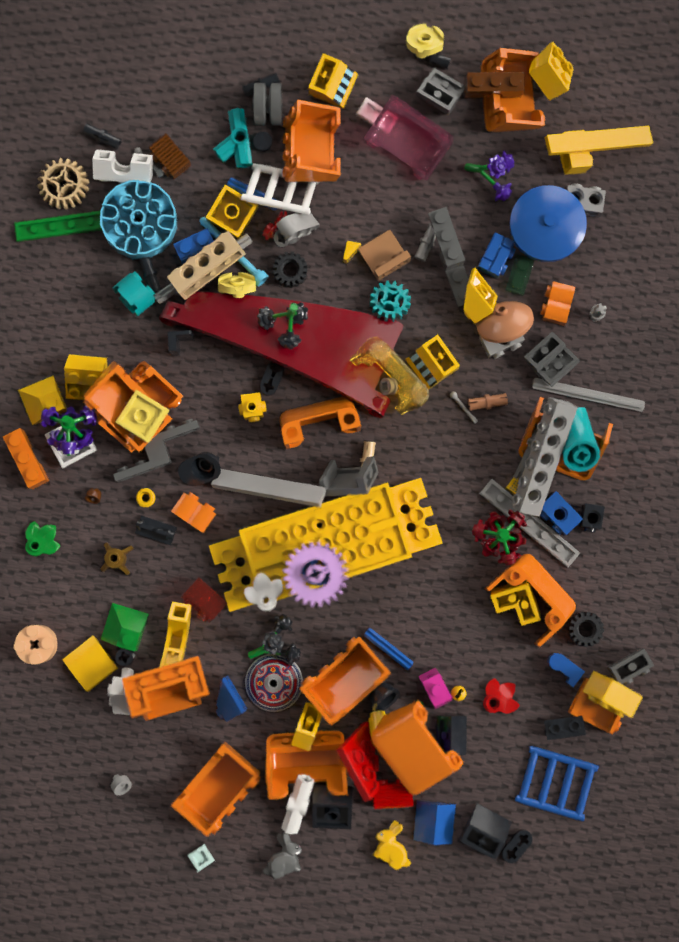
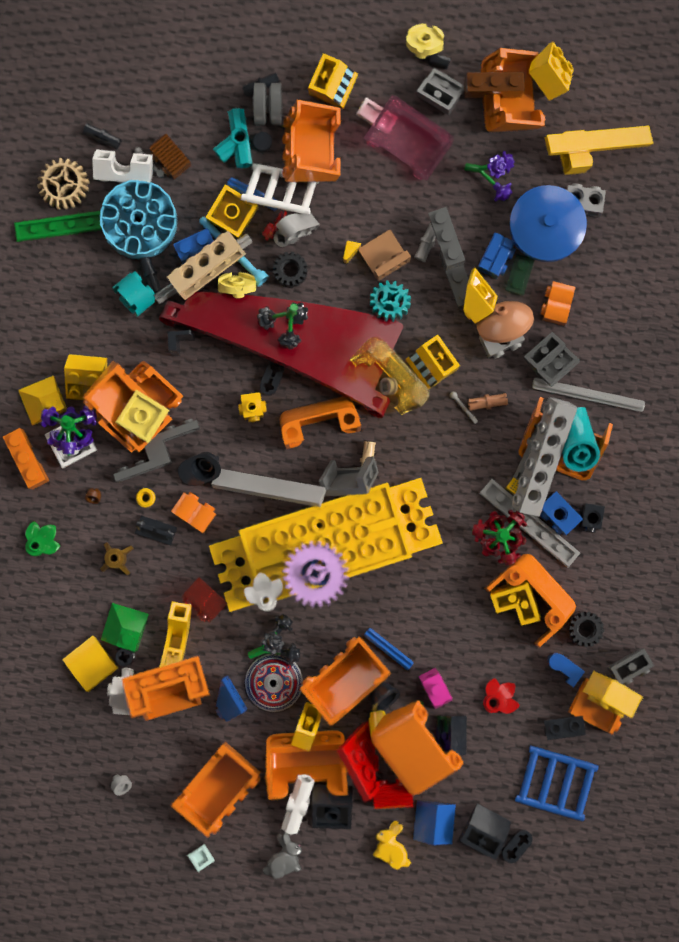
light nougat brick [14,625,57,664] -> none
yellow hinge [451,685,466,701] -> none
light grey axle [589,303,607,321] -> none

